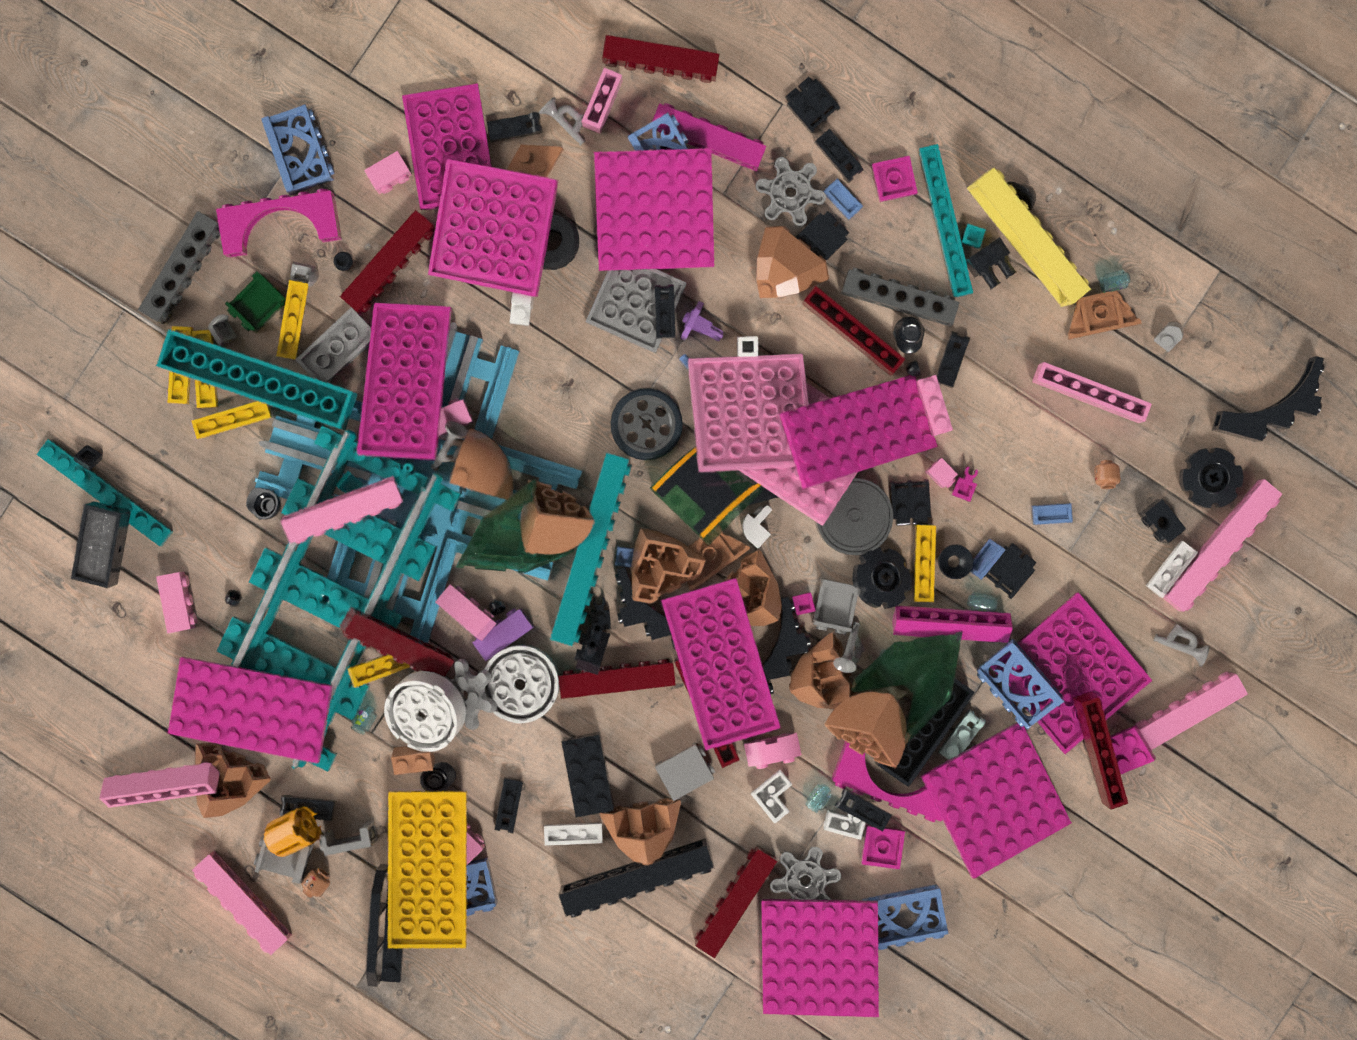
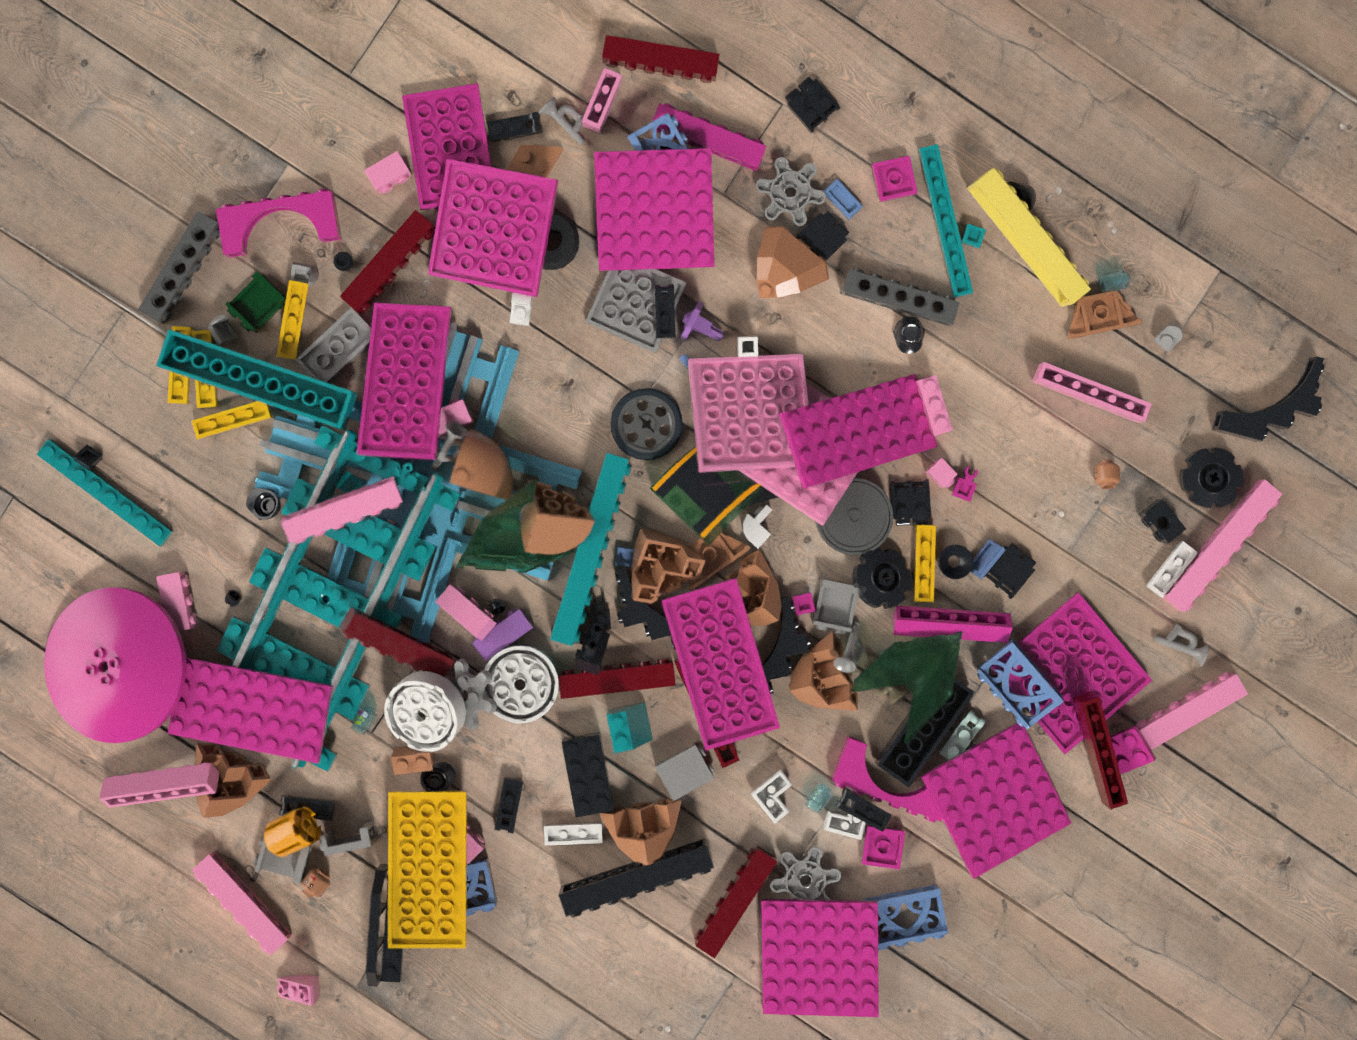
brick [71,501,131,588] -> none
medium blue fence [261,104,335,195] -> none
yellow plate [348,654,409,688] -> none
bright pink brick [744,733,802,769] -> none
dark red brick [802,286,905,376] -> none
black plate [814,129,864,183] -> none
nougat brick [824,692,906,768] -> none
black hinge [906,360,921,376] -> none
black plate [936,331,970,388] -> none
black brick [966,237,1017,290] -> none
clear light blue brick [967,591,997,612] -> none
medium blue tile [1032,503,1073,525] -> none
none -> dark pink dish [44,587,186,743]
none -> bright pink slope [277,975,320,1006]
none -> teal slope [606,702,653,753]

